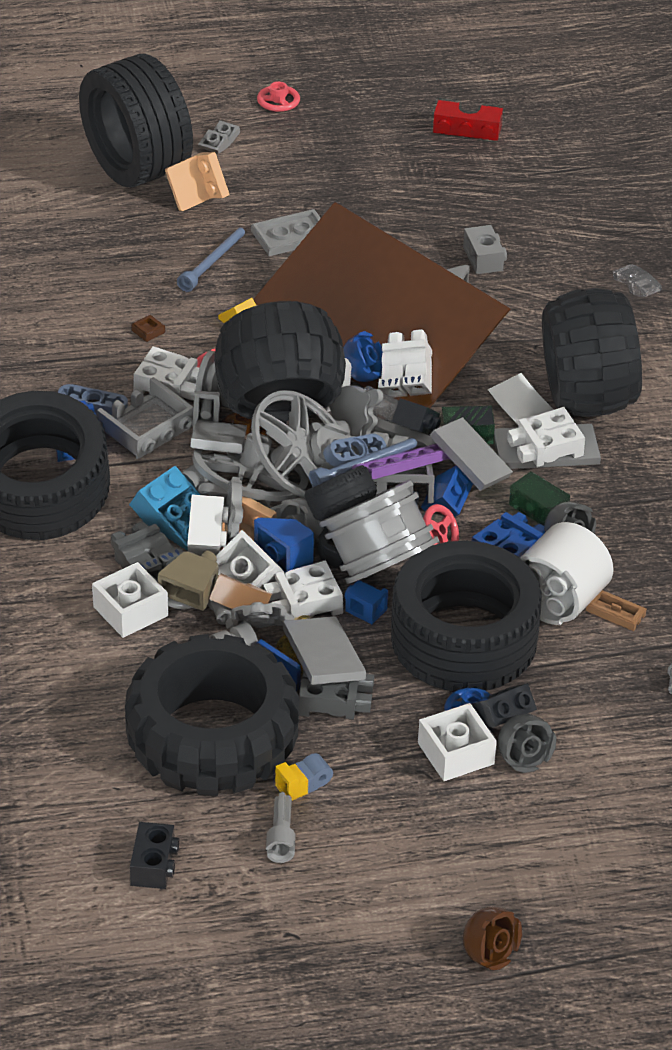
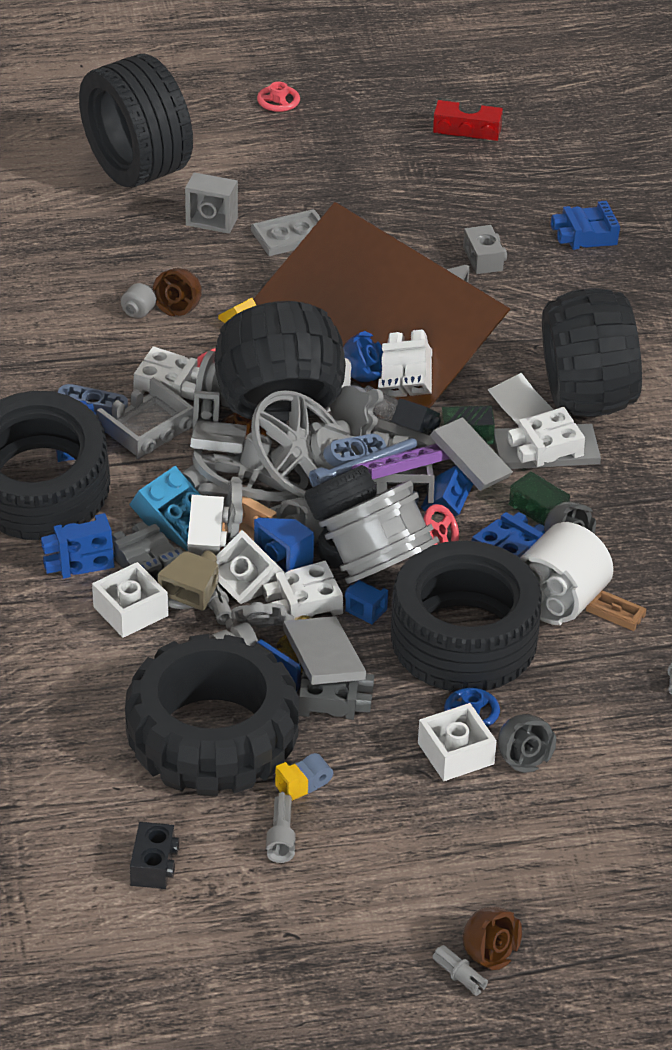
reddish brown tile [131,315,165,342] -> none
light nougat bracket [165,152,230,211] -> none
sand blue piece [177,228,245,292] -> none
light grey slope [198,121,240,154] -> none
medium nougat slope [209,573,272,609] -> none
black brick [470,683,537,729] -> none
clear slope [613,264,662,297] -> none
none -> blue hips [41,513,115,579]
none -> light grey head [121,283,156,319]
none -> reddish brown cylinder [153,268,202,317]
none -> light grey brick [185,172,238,234]
none -> light grey axle [432,945,488,996]
none -> blue hips [551,201,620,250]

